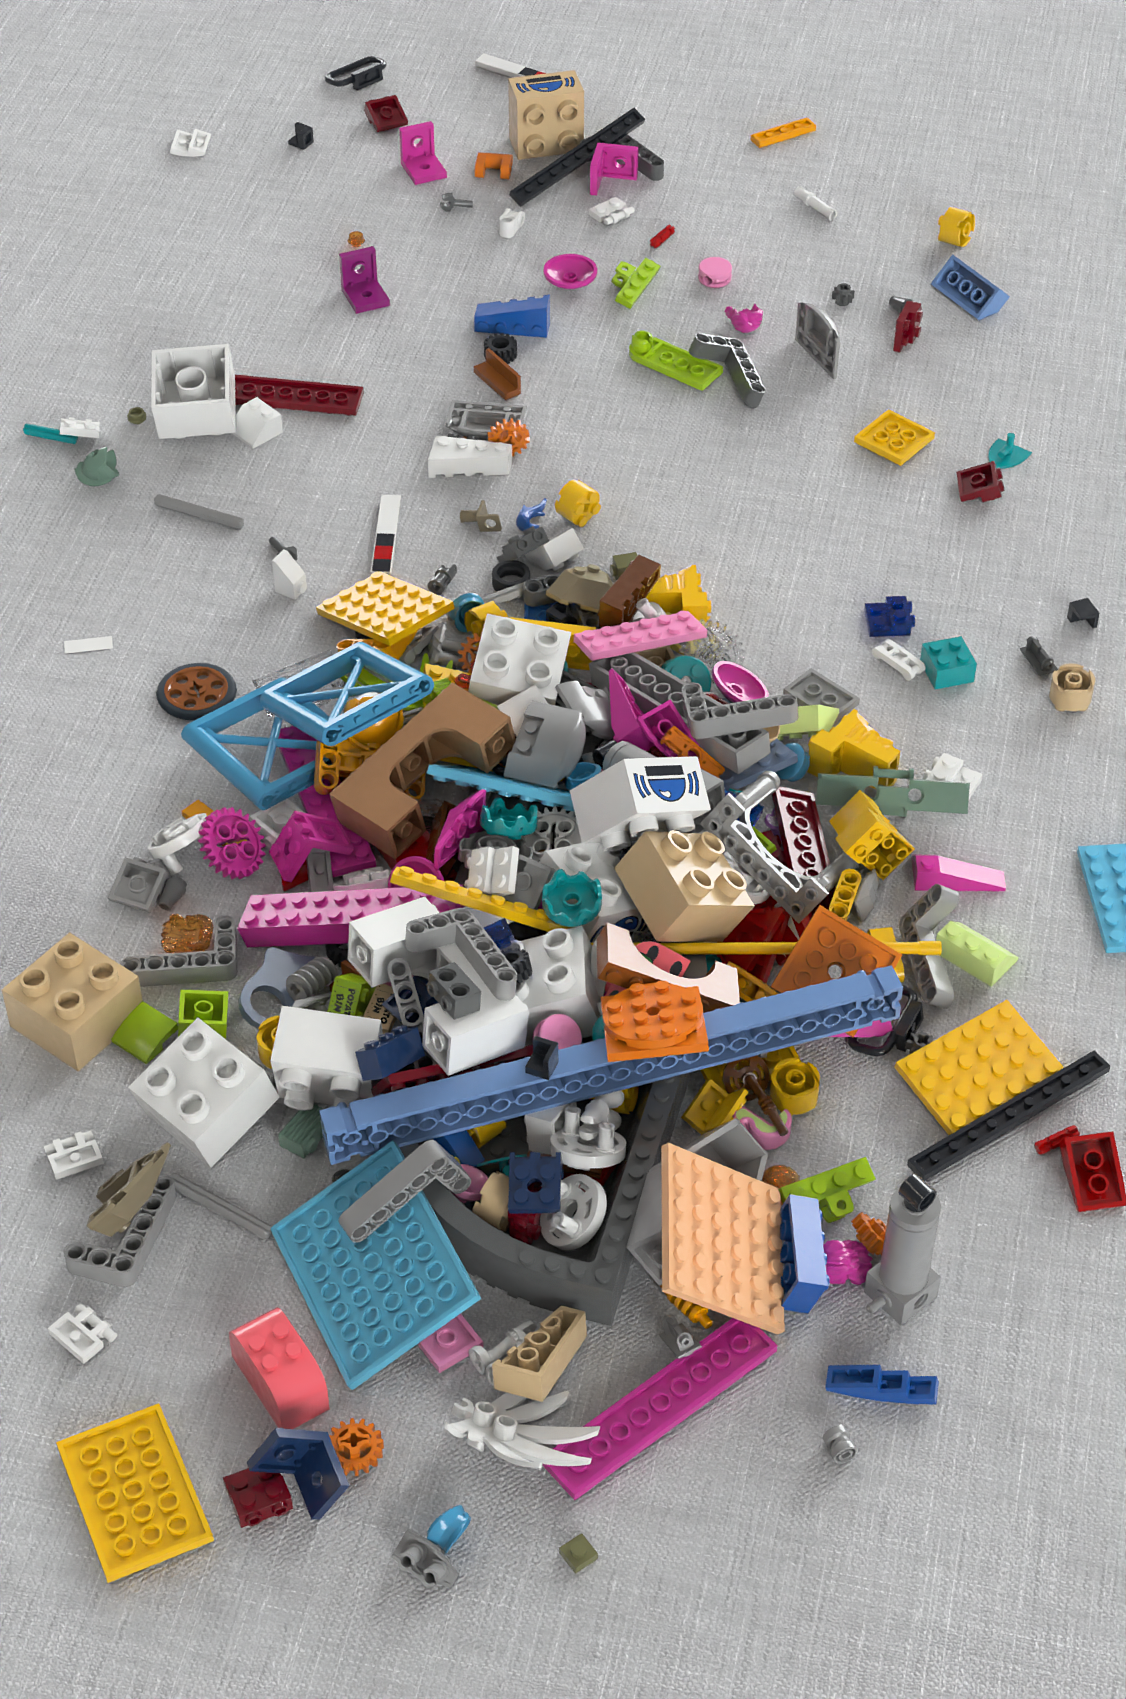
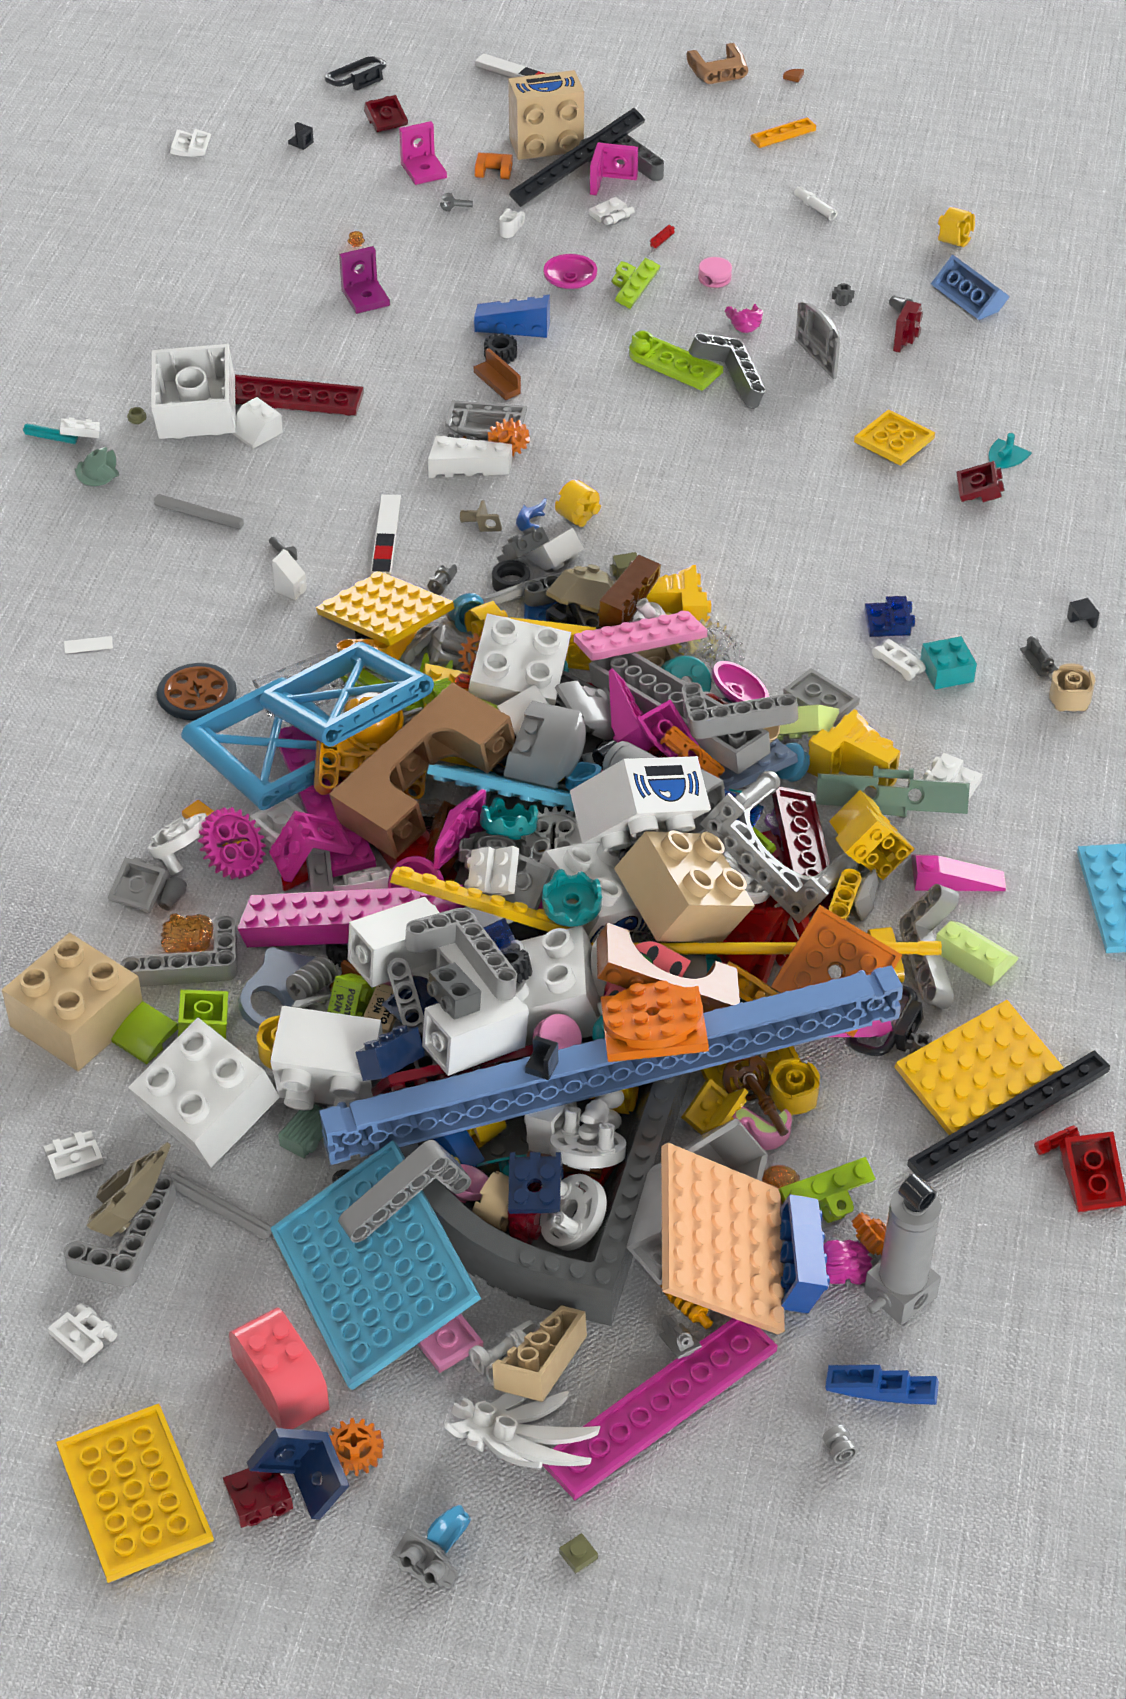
none -> medium nougat connector [686,43,749,84]
none -> dark orange tile [783,69,804,83]

